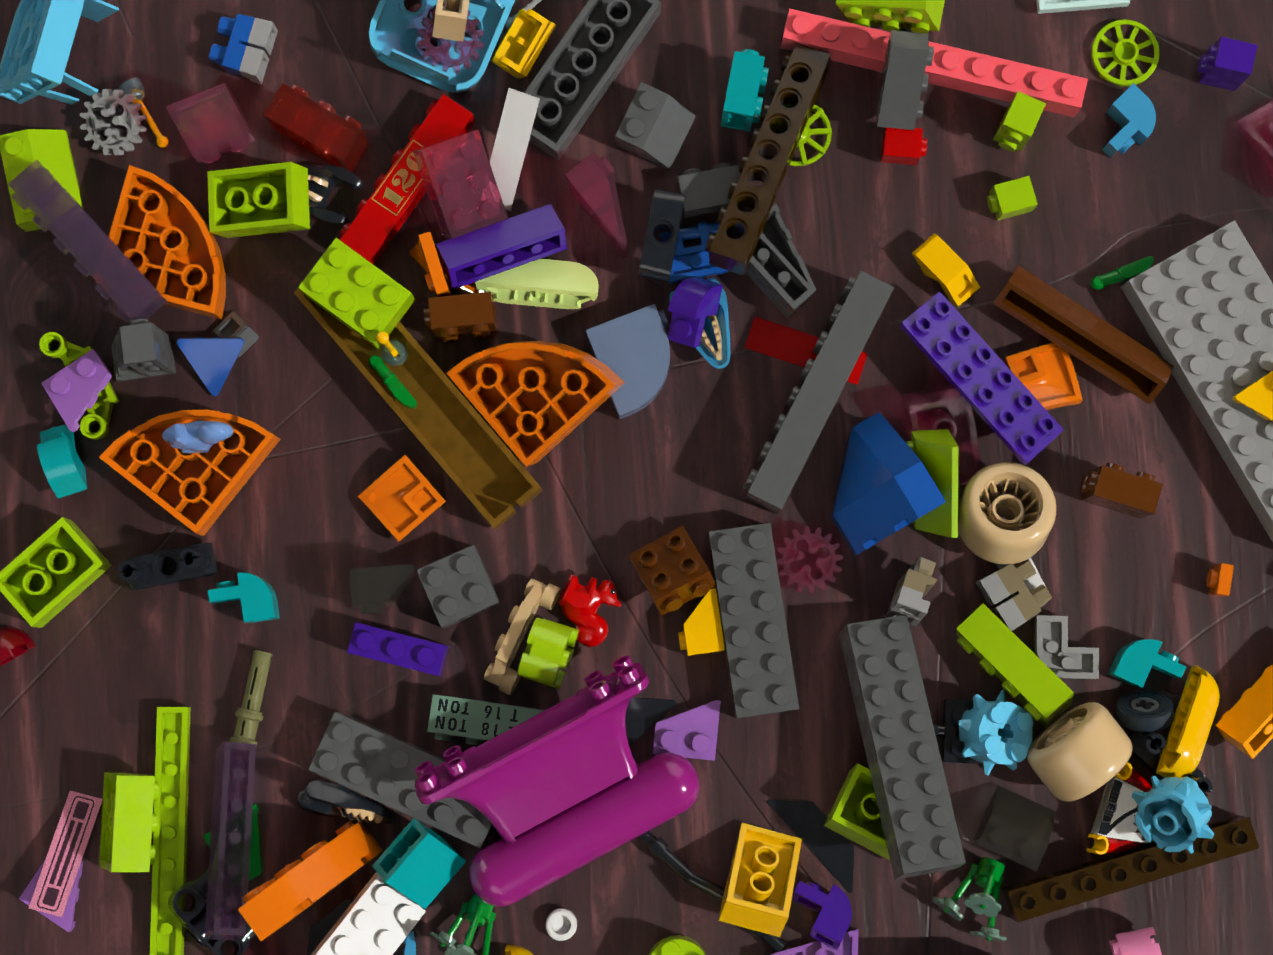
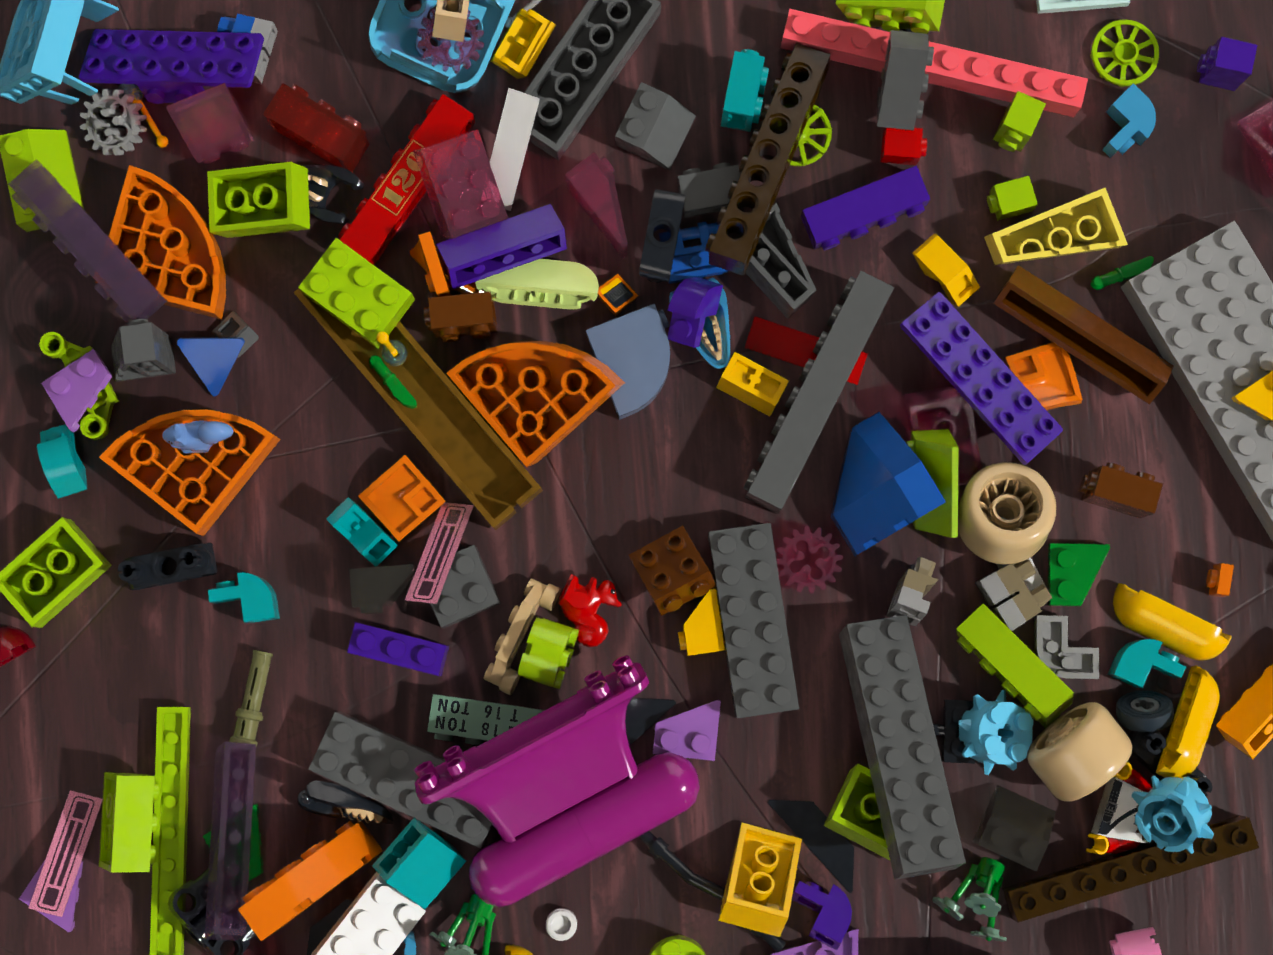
none -> dark purple bracket [79,29,264,105]
none -> teal brick [326,497,398,567]
none -> clear pink sticker [405,502,474,604]
none -> slope [597,274,638,317]
none -> yellow hinge [716,352,789,417]
none -> dark purple brick [800,165,930,251]
none -> light yellow wedge [984,188,1128,265]
none -> green wing [1048,543,1110,606]
none -> yellow brick [1113,583,1232,661]

